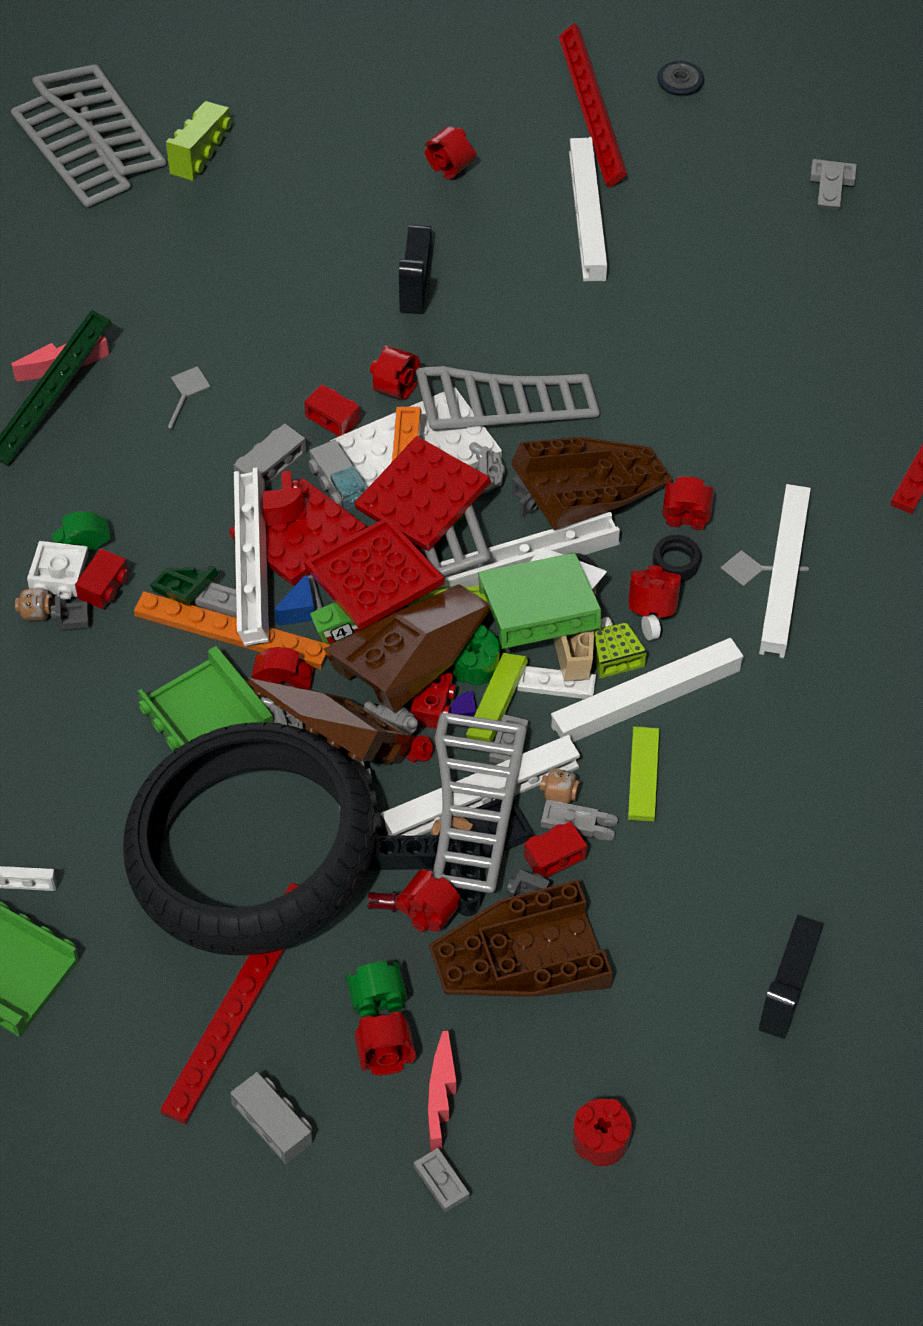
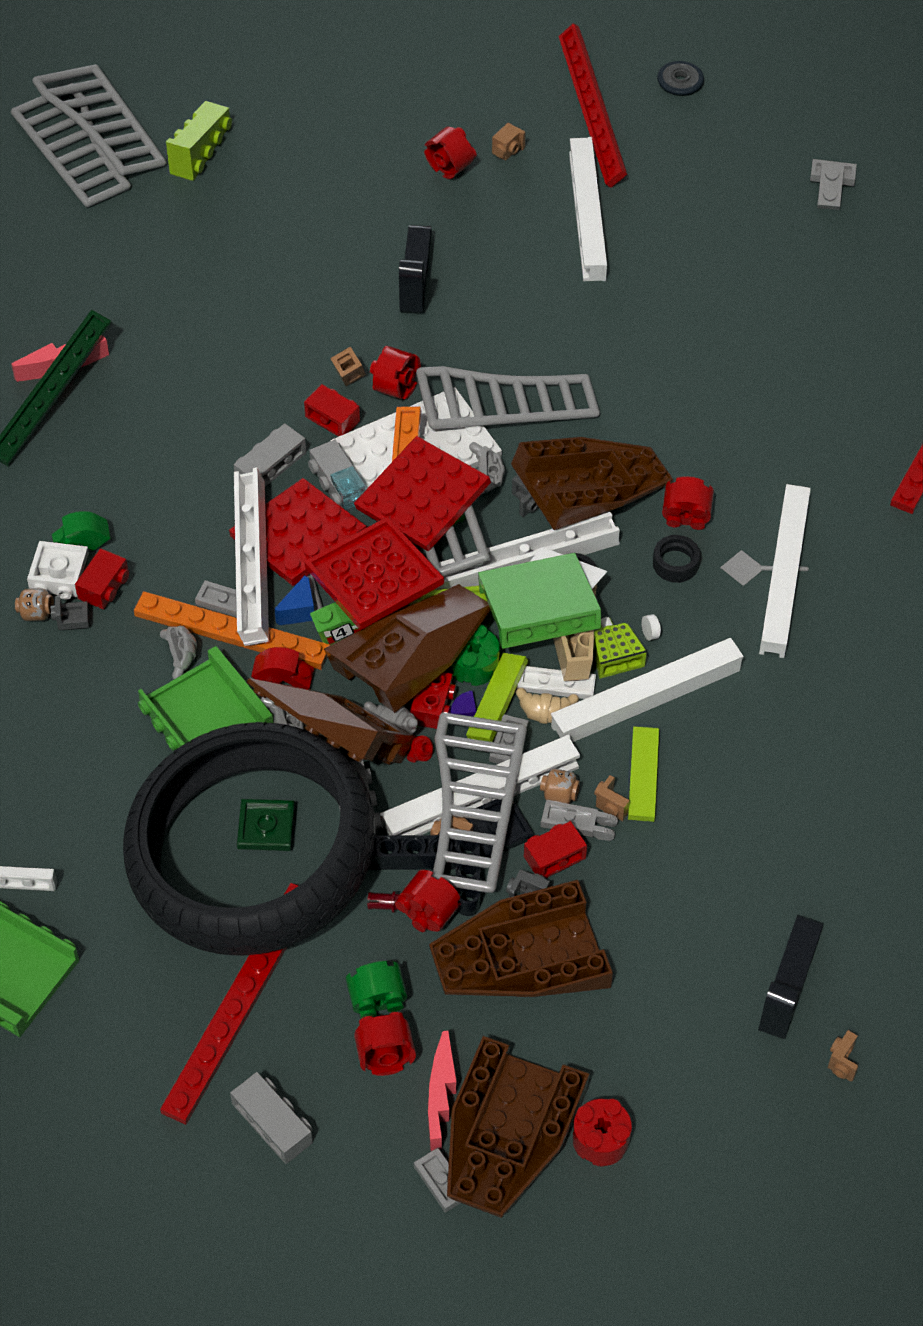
dark green wing [150,566,219,606] -> none
light grey piece [168,366,211,429] -> none
red brick [263,471,305,526] -> none
red brick [628,565,681,617] -> none
none -> light grey piece [160,626,197,679]
none -> dark green plate [237,799,294,851]
none -> medium nougat brick [330,347,366,386]
none -> reddish brown wedge [447,1036,589,1218]
none -> medium nougat brick [492,123,526,160]
none -> tan piece [516,688,579,724]
none -> medium nougat bracket [594,775,630,821]
none -> medium nougat bracket [828,1030,858,1082]

